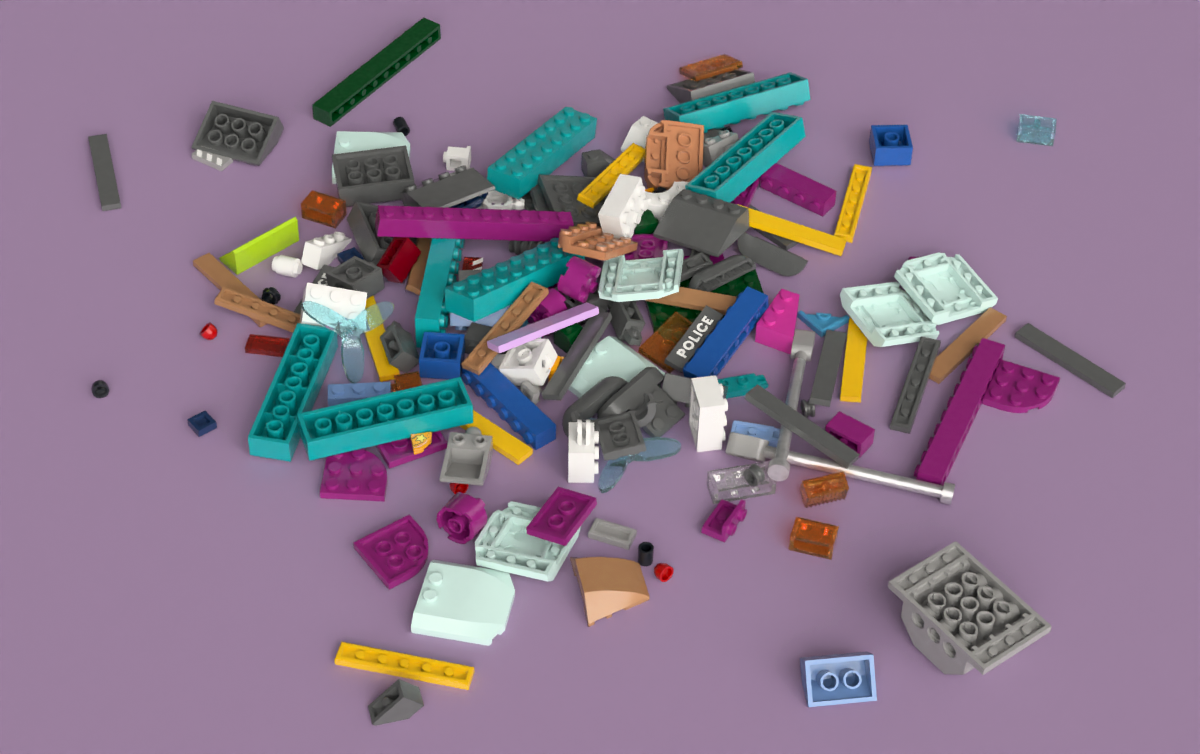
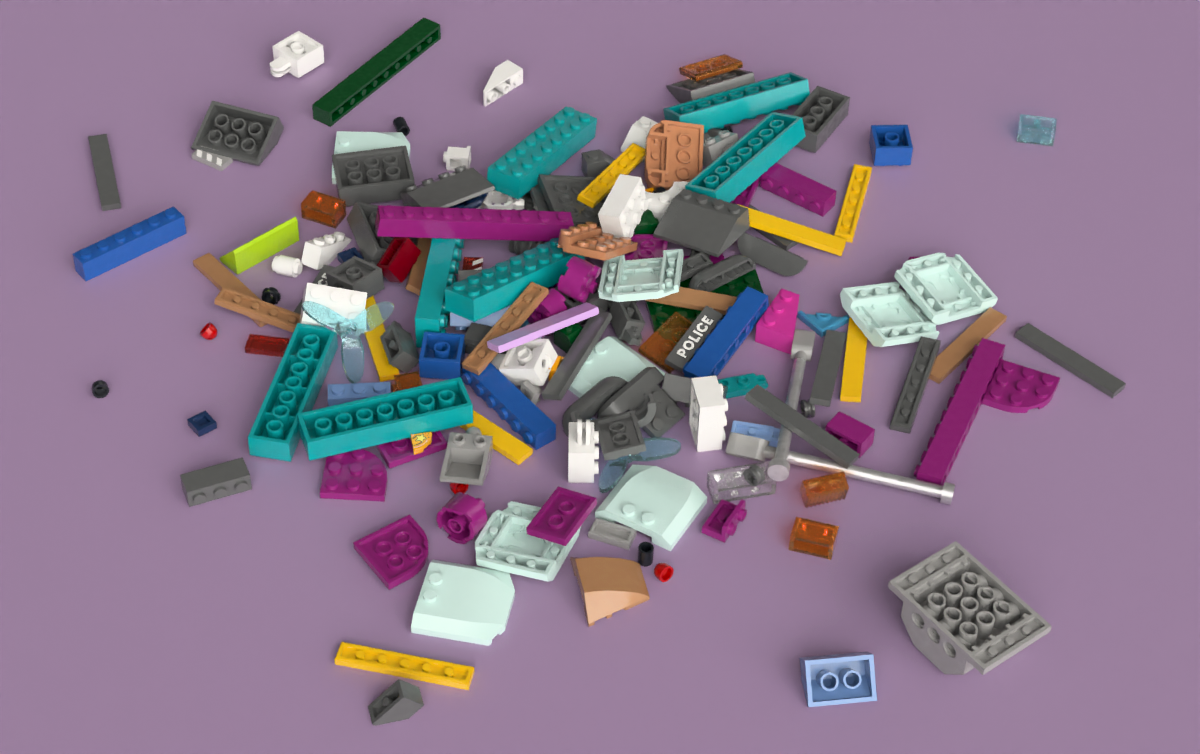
none -> blue brick [73,206,187,281]
none -> dark grey brick [180,457,252,507]
none -> white brick [270,31,324,78]
none -> white slope [483,60,523,107]
none -> light aqua wedge [595,464,707,551]
none -> dark grey brick [792,86,850,153]

